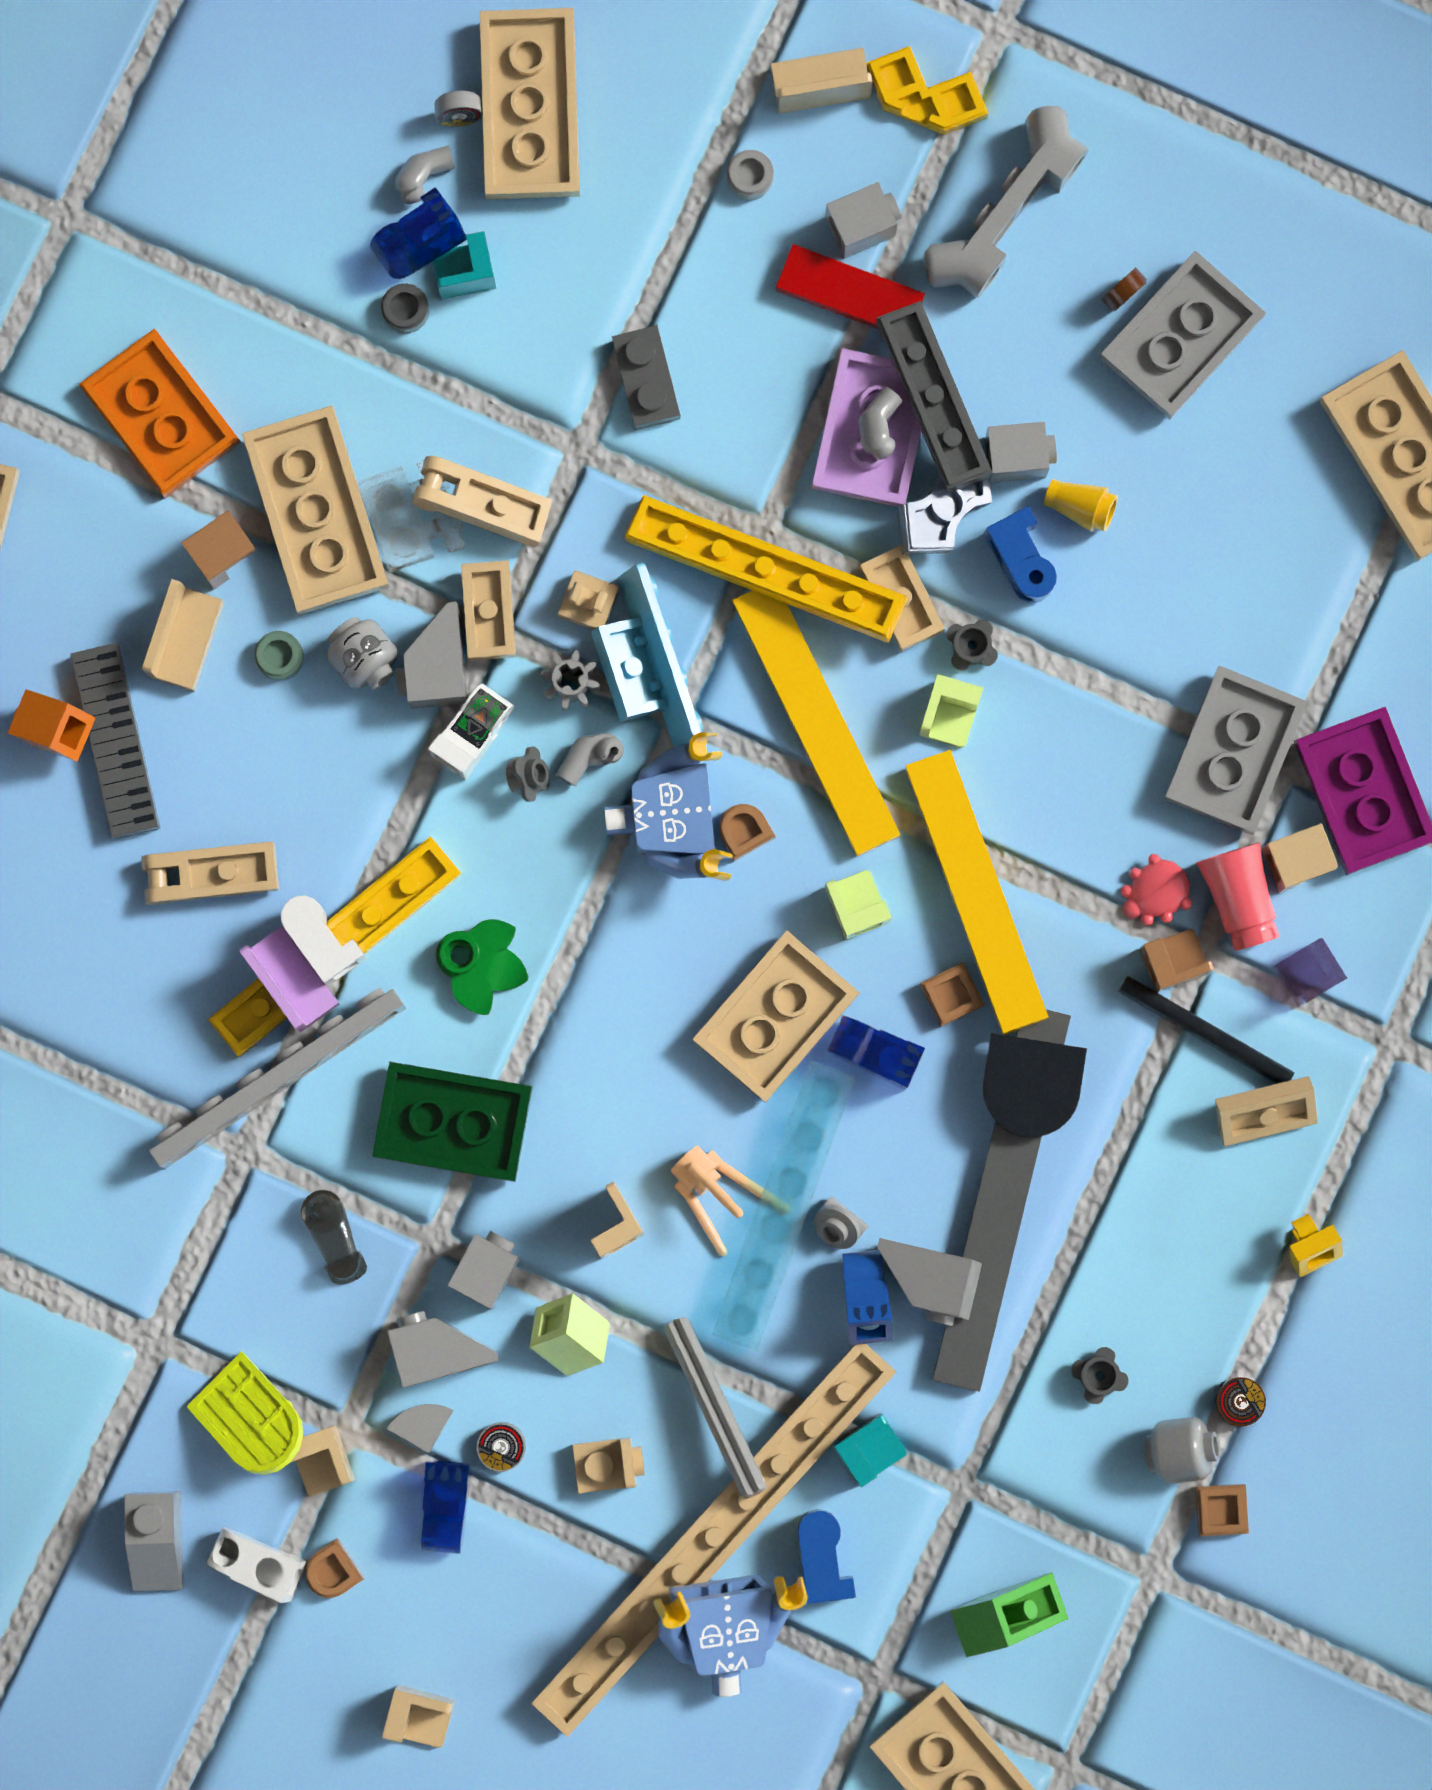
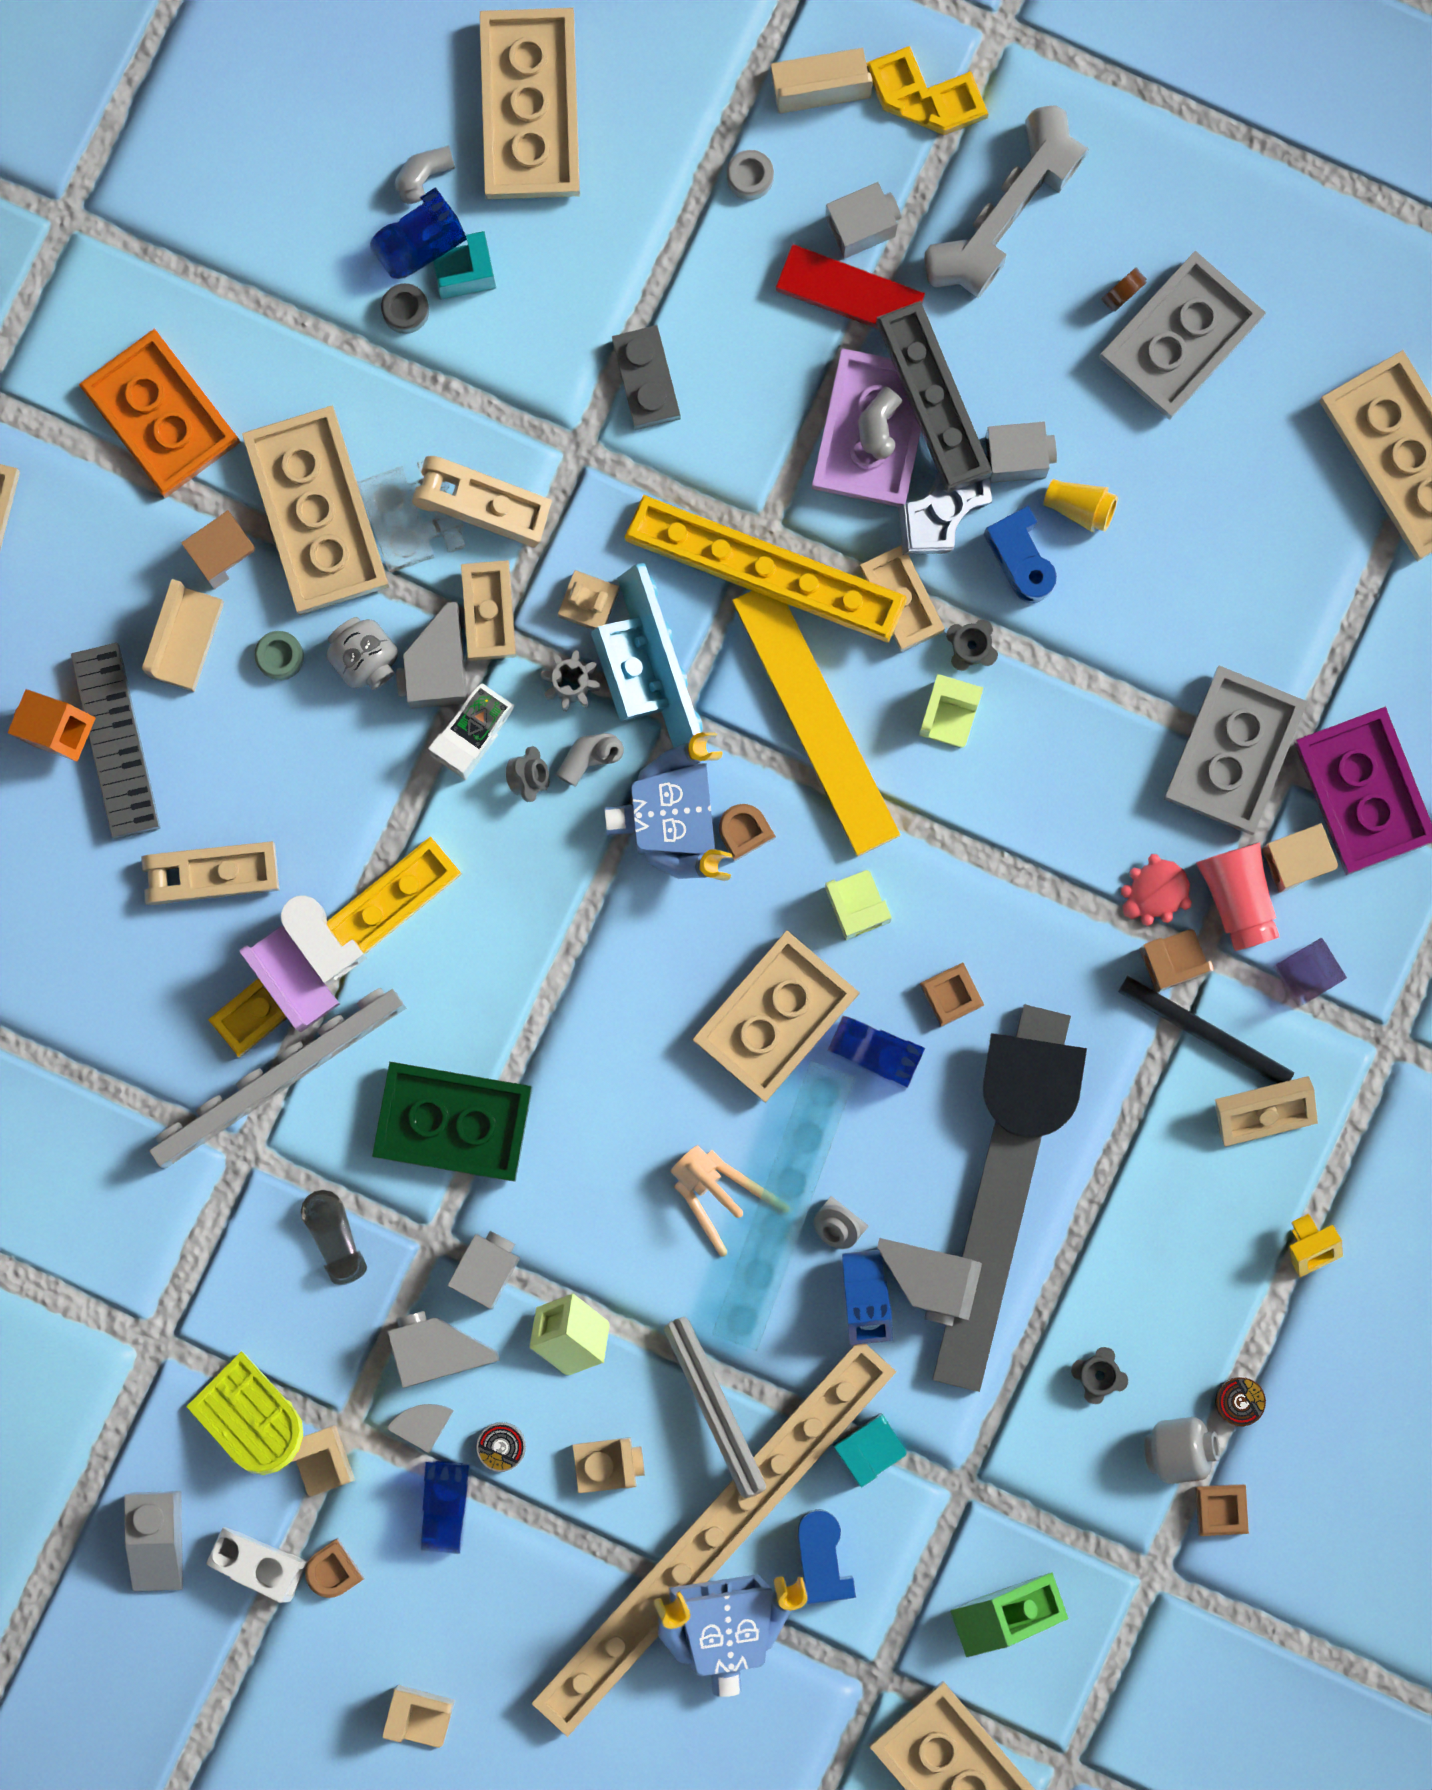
light grey tile [434,91,483,127] -> none
green plate [436,919,529,1015] -> none
tan panel [591,1181,645,1259] -> none
yellow tile [905,749,1049,1035] -> none

